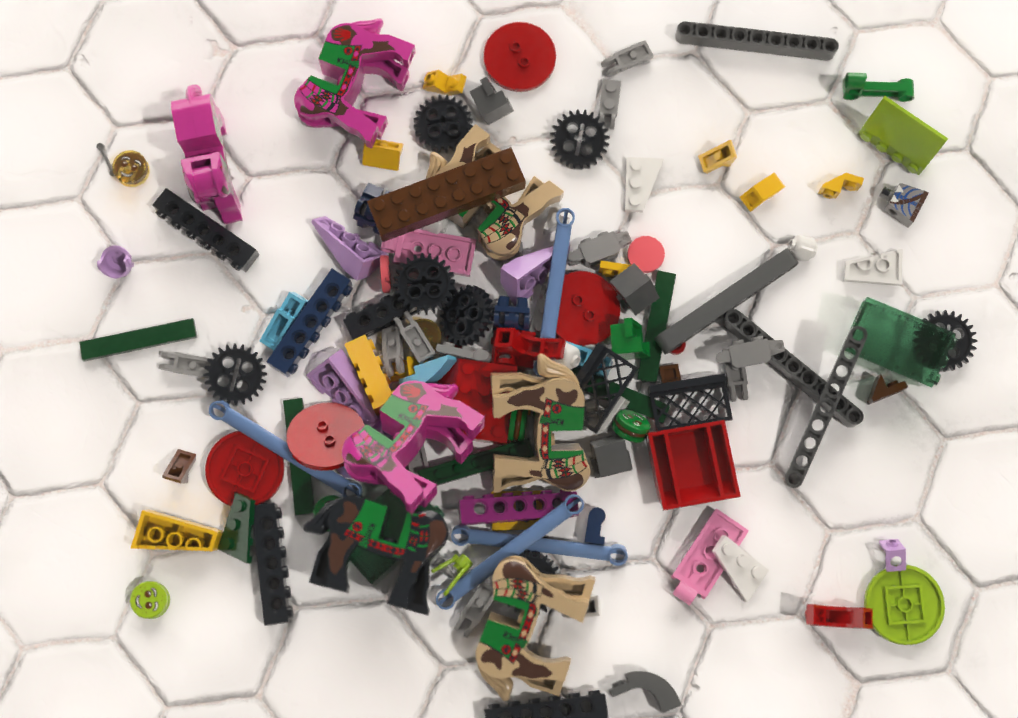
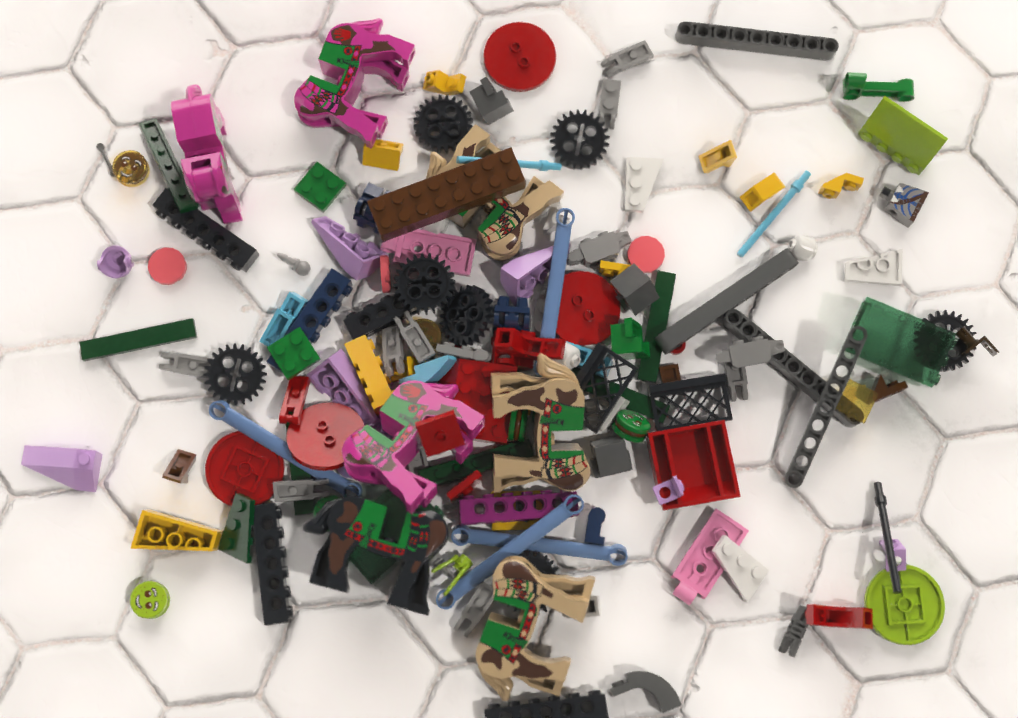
none -> lavender wedge [21,445,103,492]
none -> tile [139,118,198,214]
none -> coral tile [148,248,187,285]
none -> green plate [267,327,321,380]
none -> light grey hinge [273,478,330,502]
none -> light grey bar [277,253,311,276]
none -> red plate [279,376,310,425]
none -> green plate [294,162,347,213]
none -> red plate [415,410,465,458]
none -> red plate [446,470,482,504]
none -> medium azure bar [456,156,562,172]
none -> lavender bracket [652,476,684,505]
none -> medium azure bar [737,170,811,257]
none -> dark grey hinge [778,605,808,657]
none -> clear yellow piece [835,379,879,424]
none -> black bar [874,482,902,594]
none -> dark brown bracket [955,326,1000,357]

